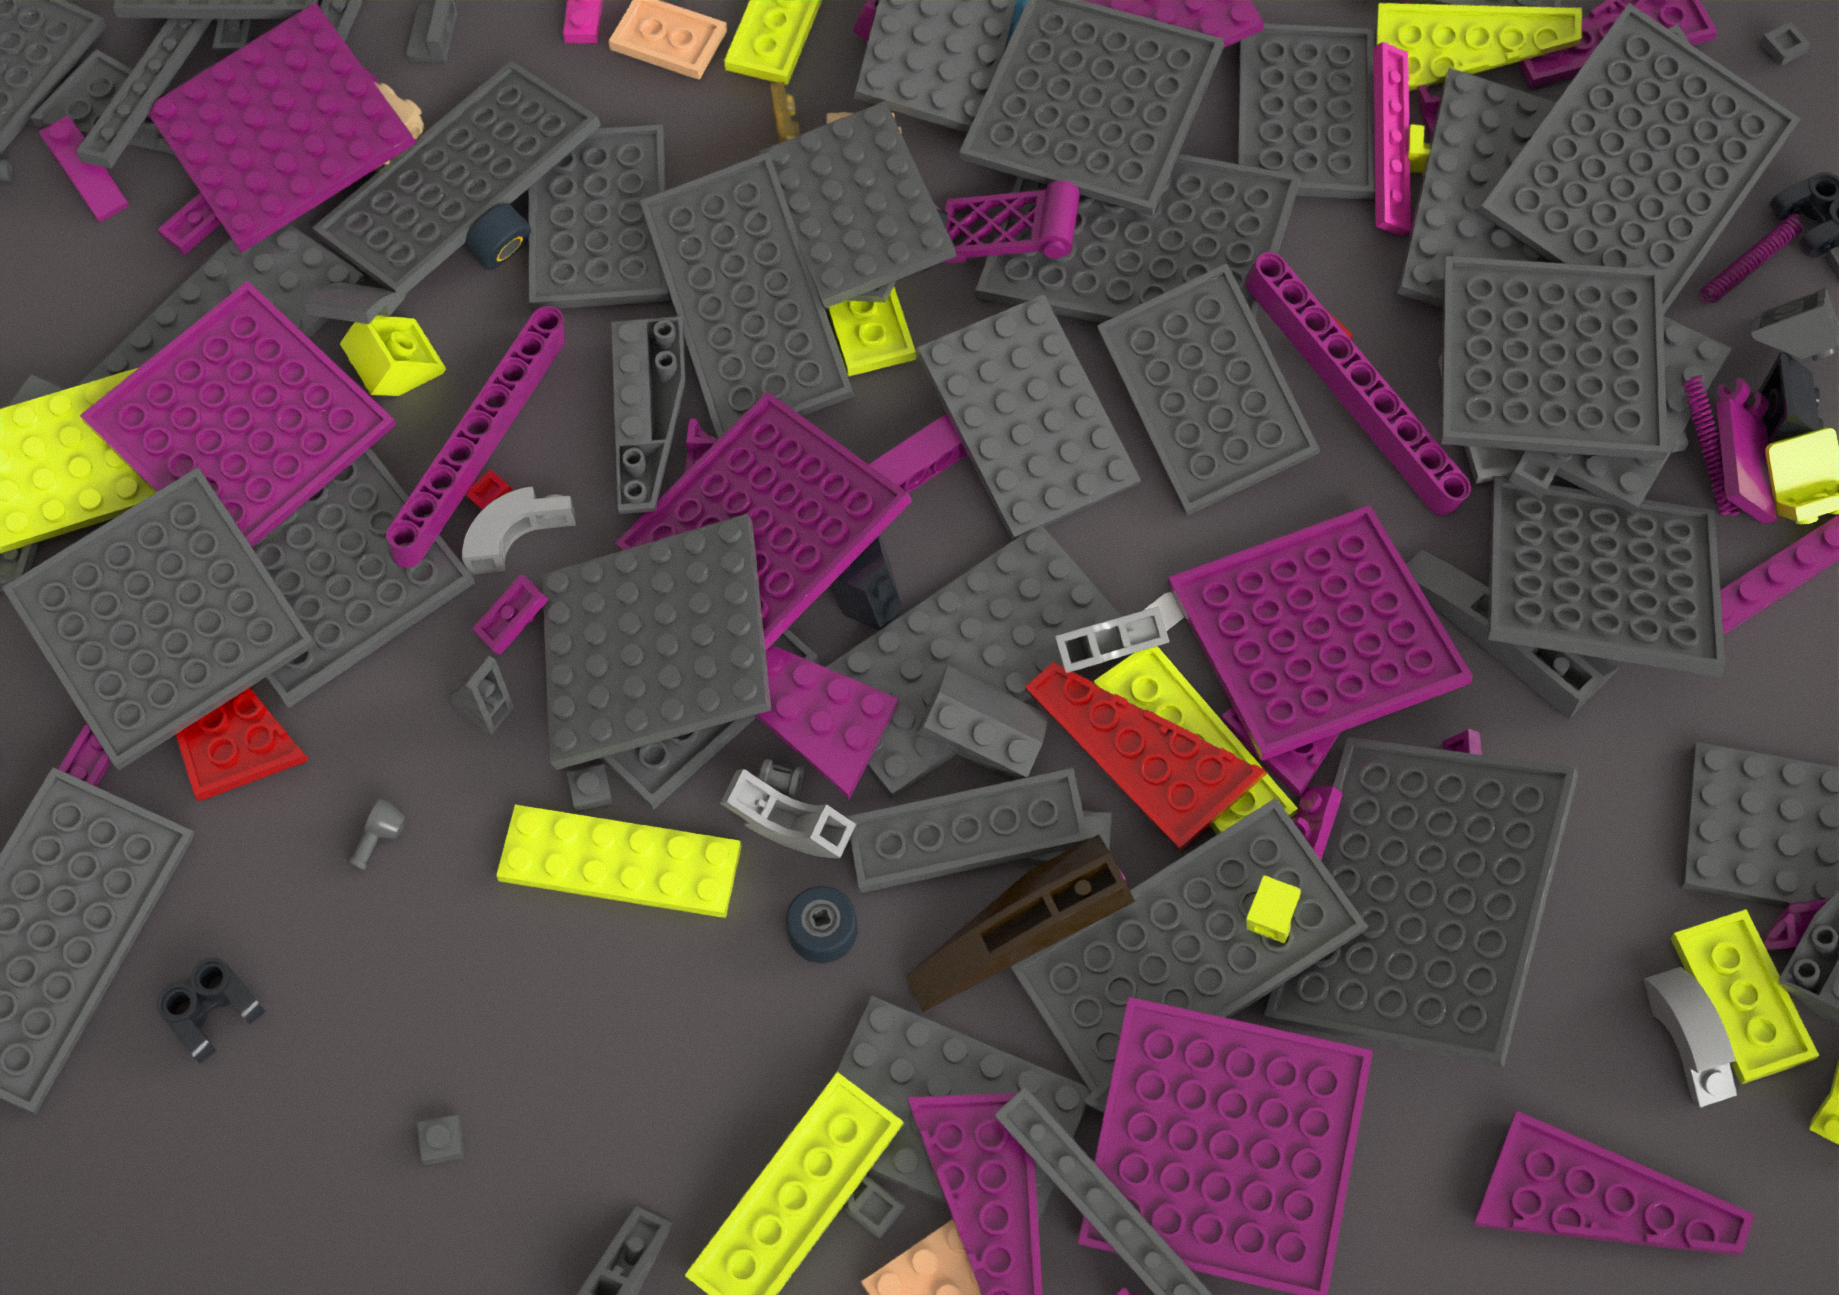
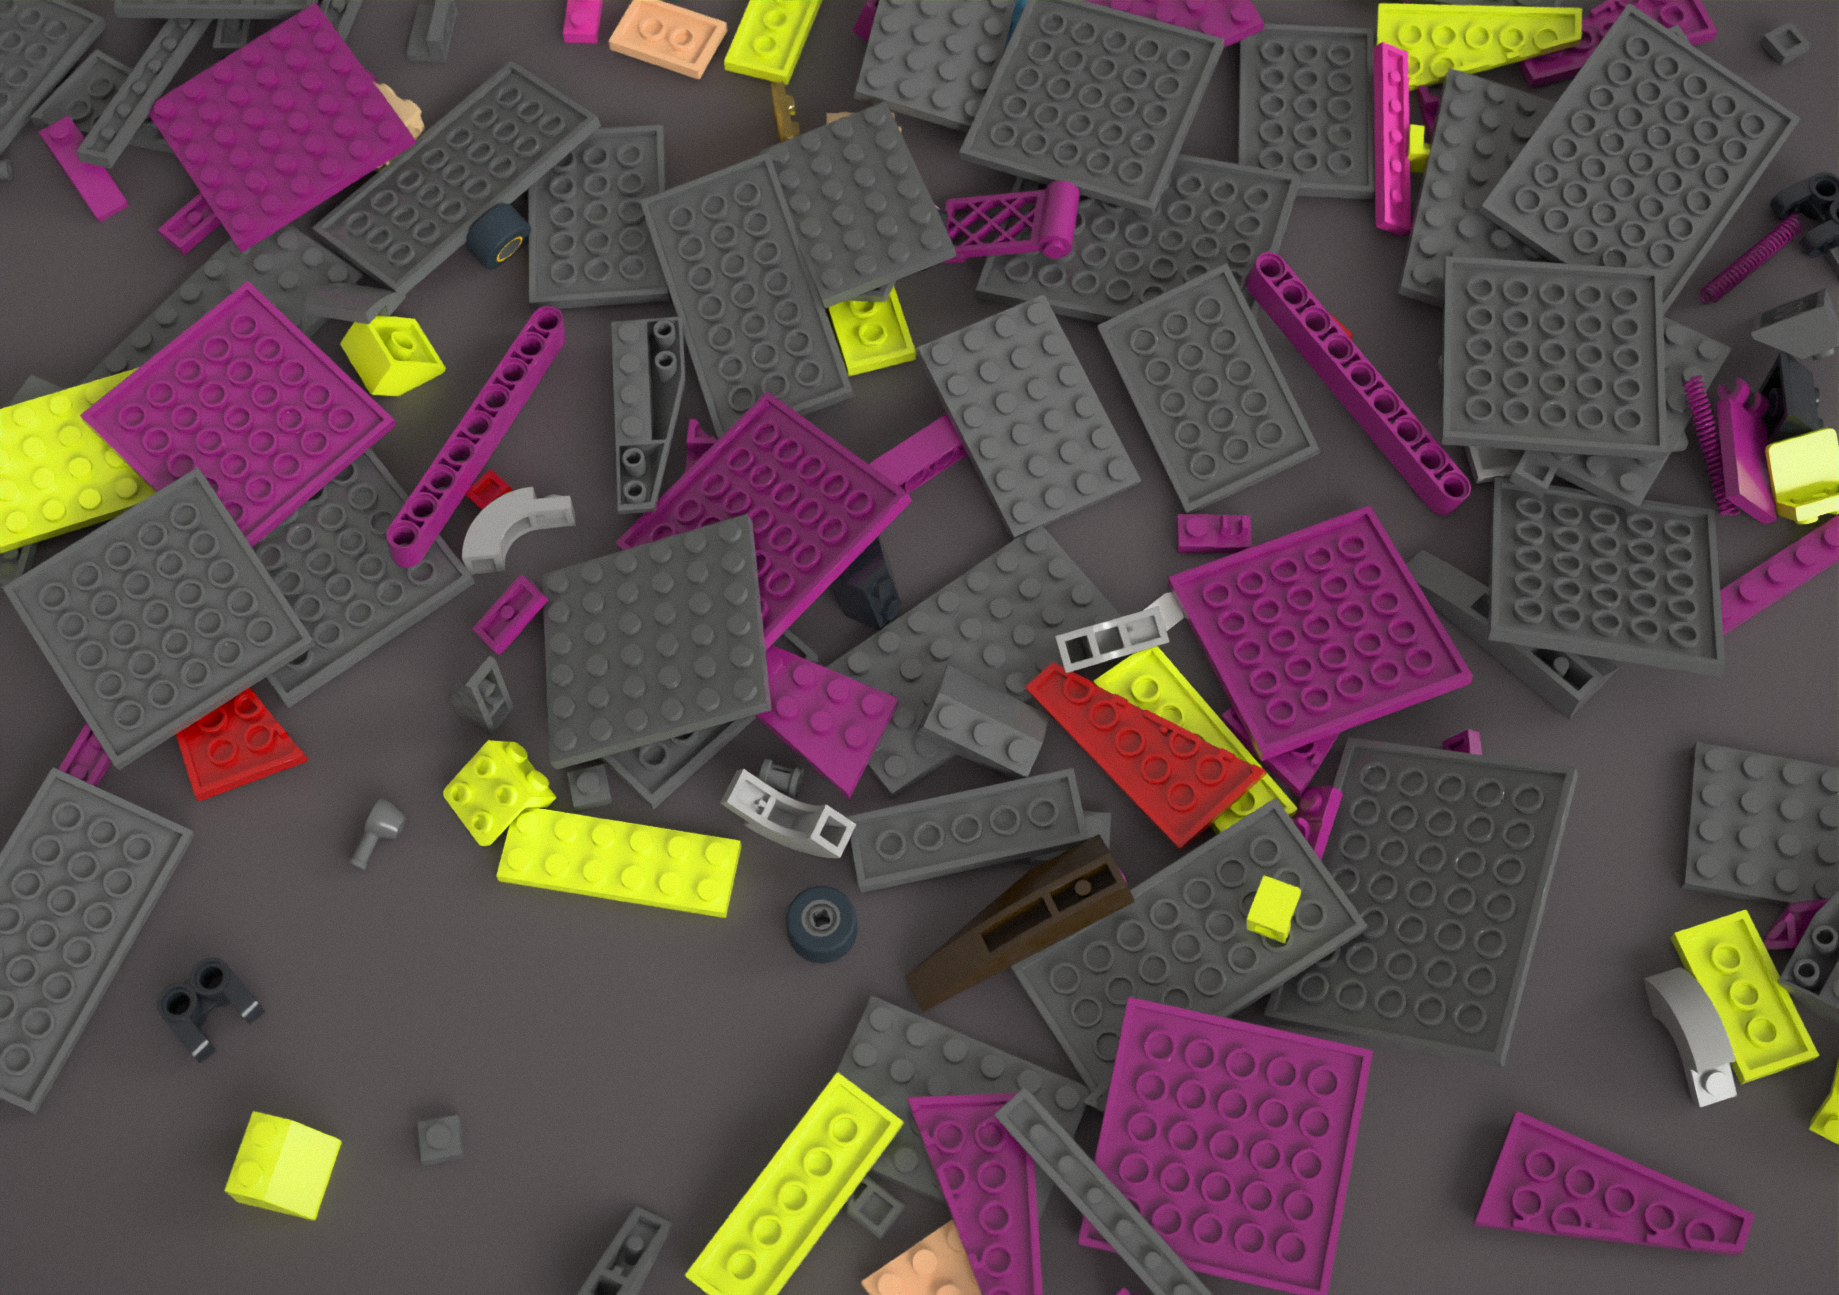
none -> neon yellow slope [224,1111,342,1221]
none -> neon yellow bracket [443,740,557,846]
none -> magenta plate [1176,514,1252,553]

